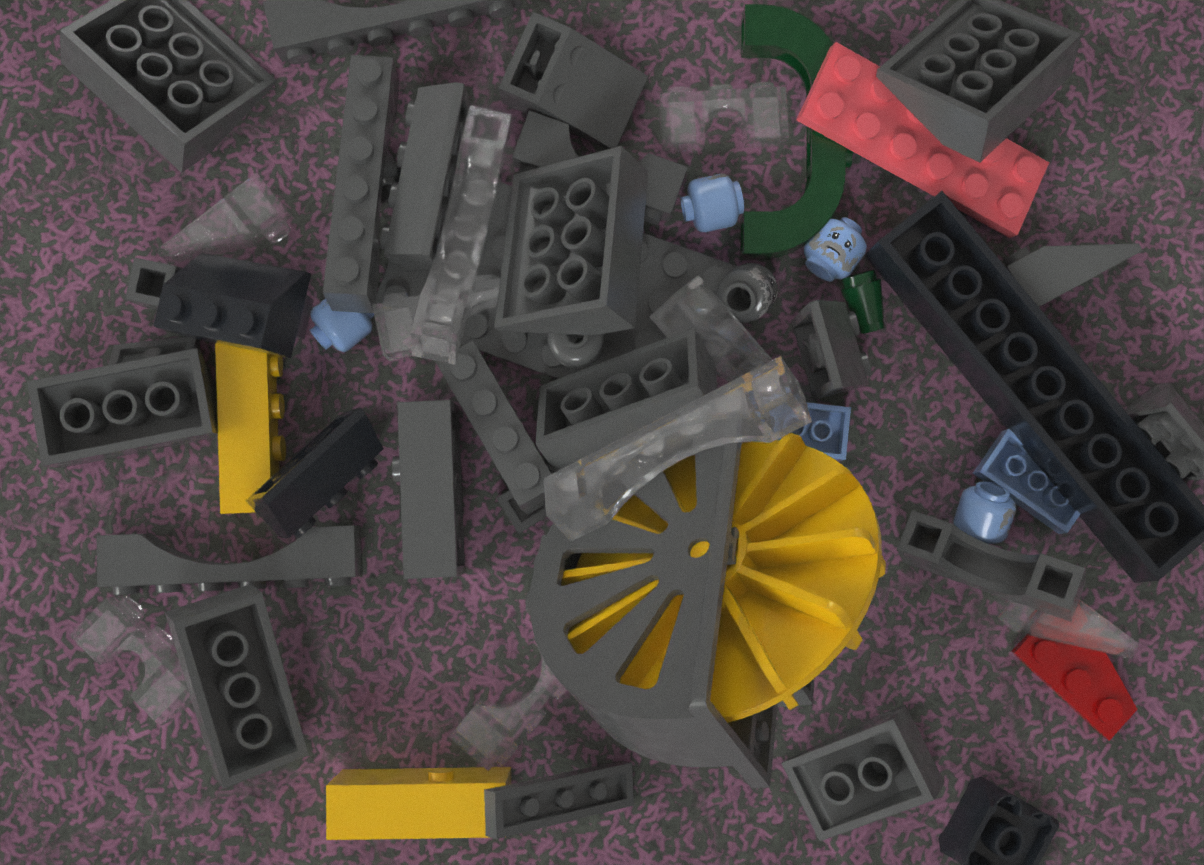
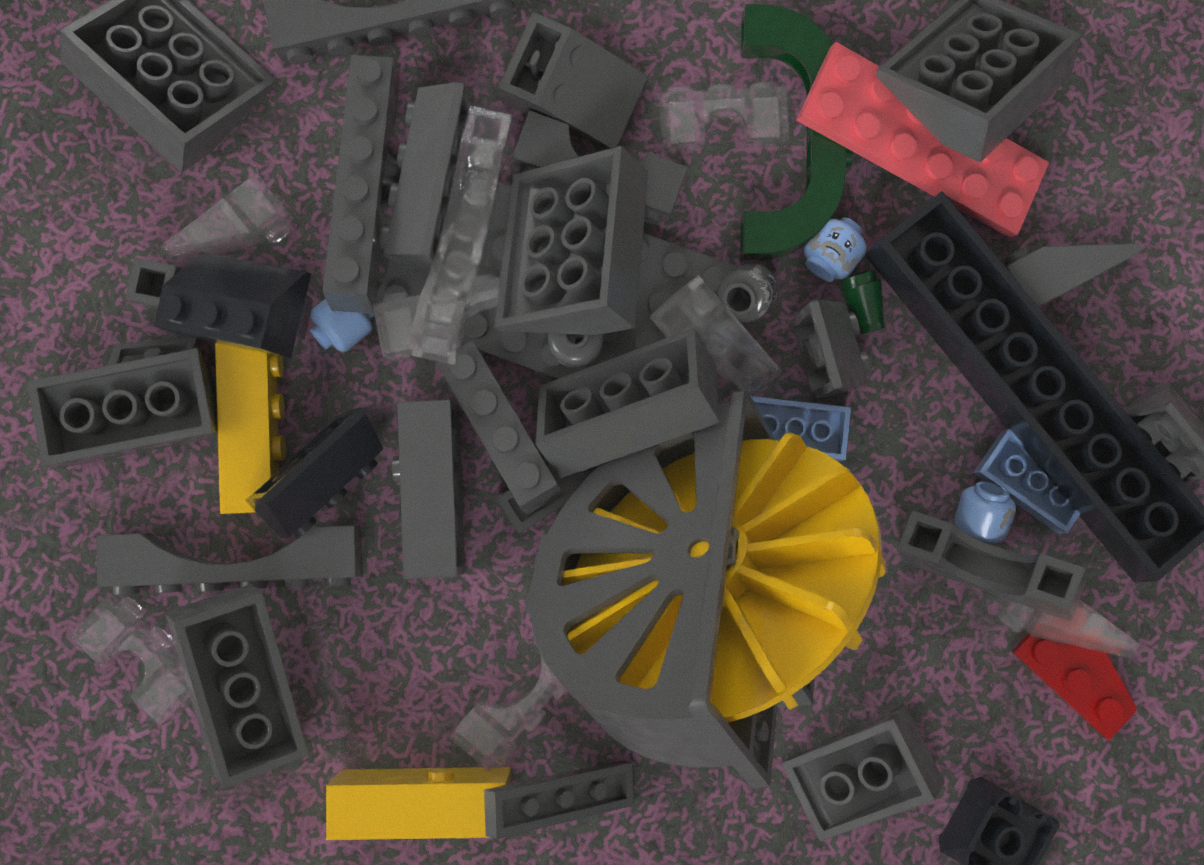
clear arch [544,356,812,541] -> none
light blue head [680,174,744,232] -> none

